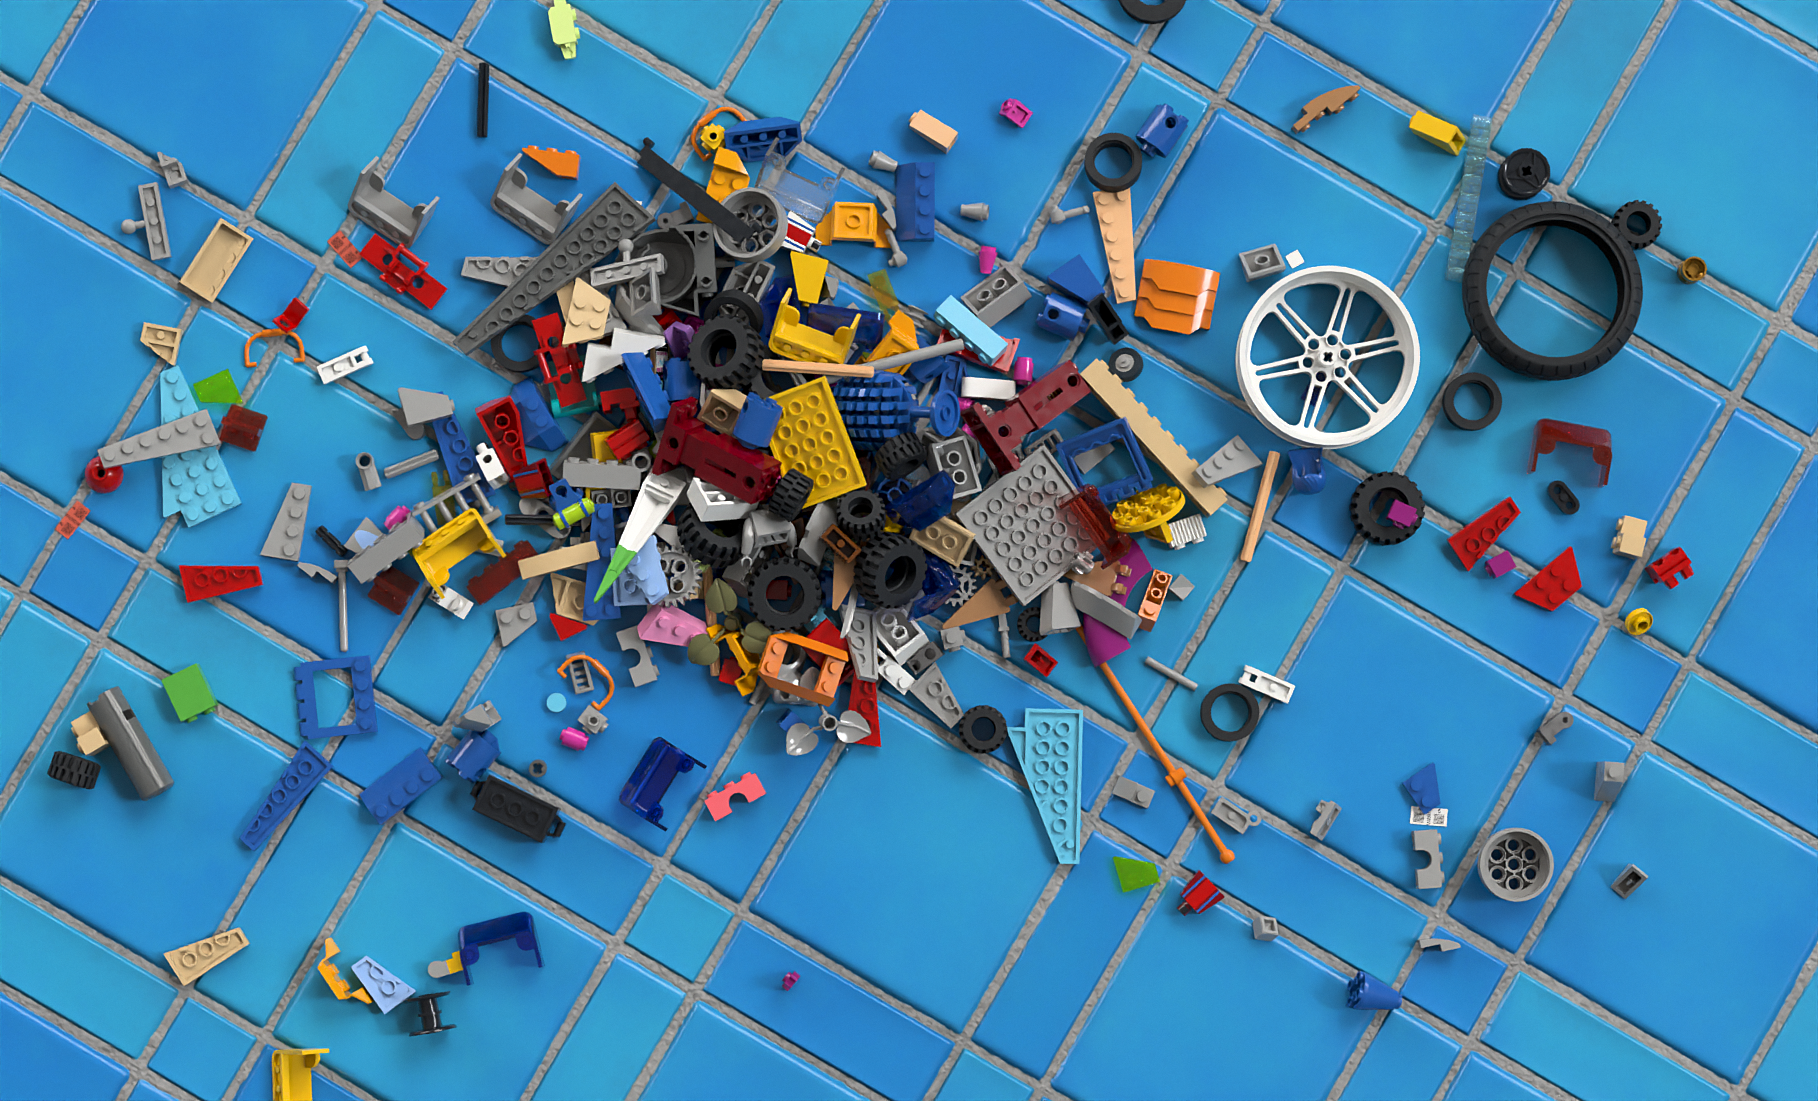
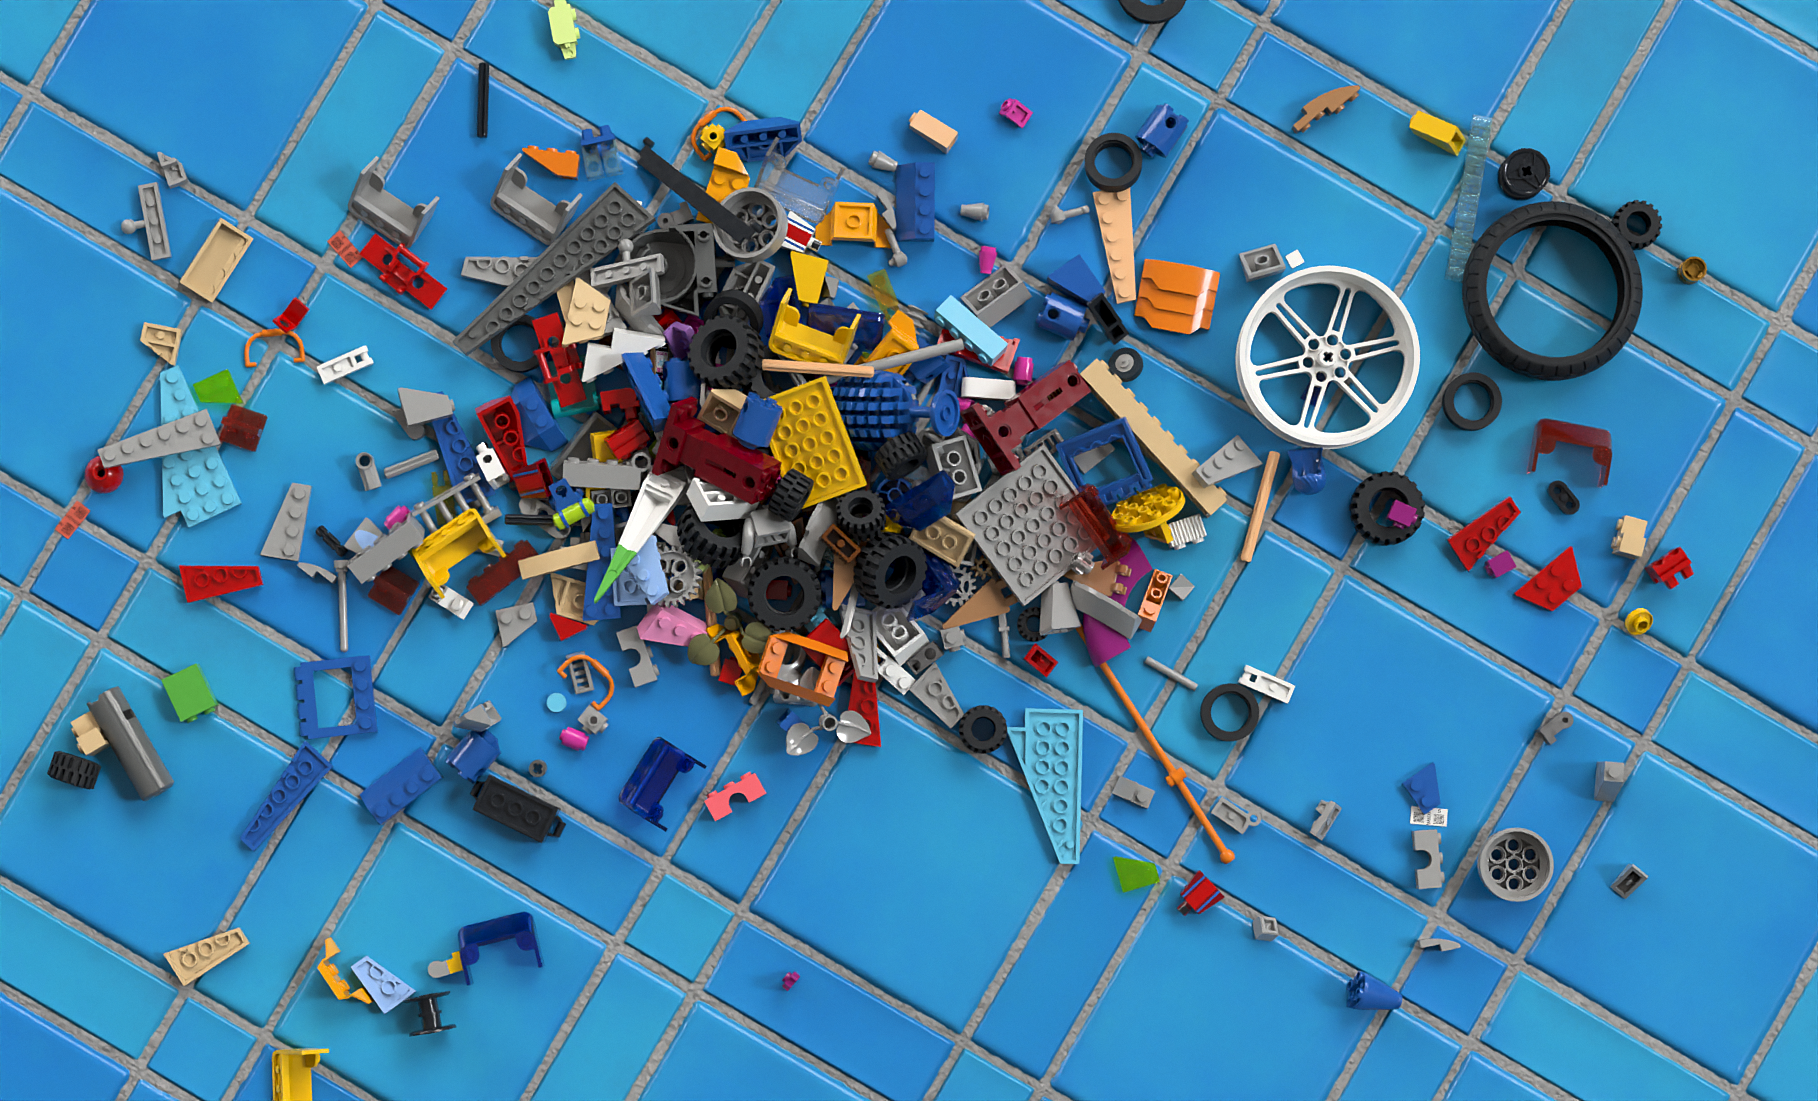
none -> clear light blue hips [580,125,624,181]

